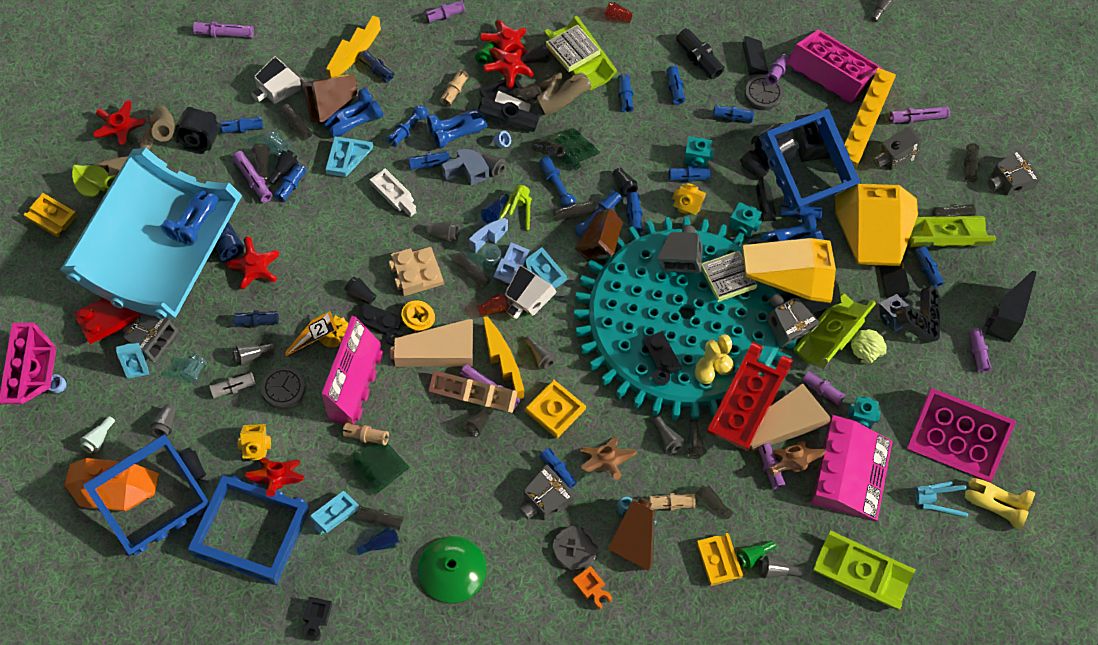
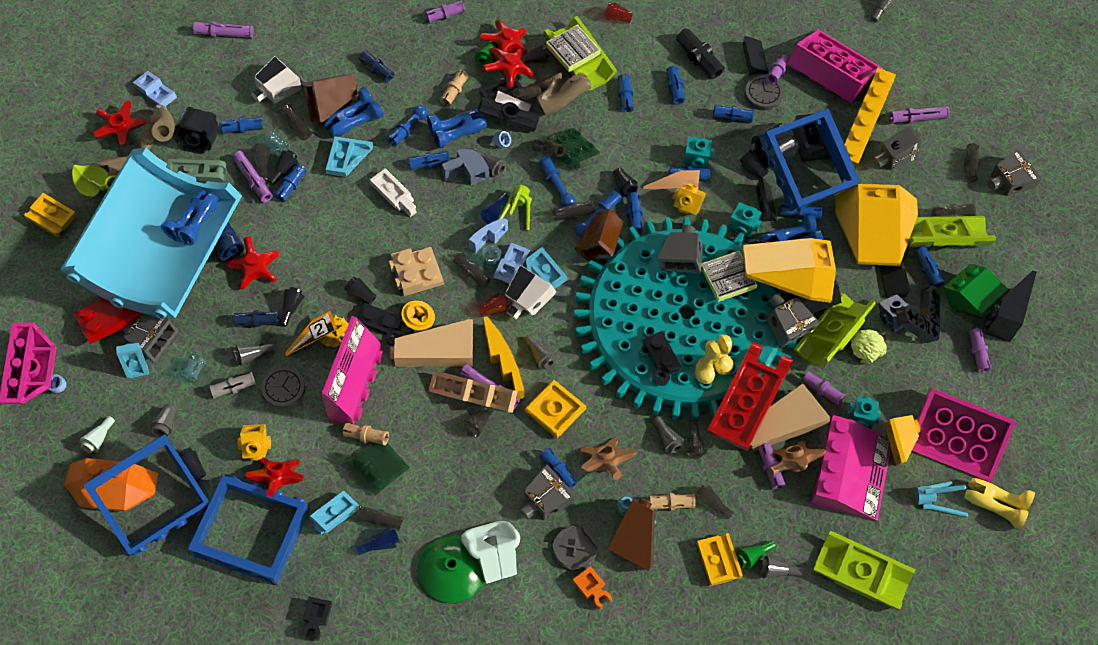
yellow slope [326,16,381,78] -> none
dark grey cone [427,221,459,242] -> none
none -> light blue slope [133,71,177,106]
none -> sand green plate [167,159,226,183]
none -> black cone [279,287,305,326]
none -> light aqua piece [461,521,520,584]
none -> light nougat sticker [643,170,700,189]
none -> yellow slope [884,415,920,466]
none -> green slope [944,264,1009,317]

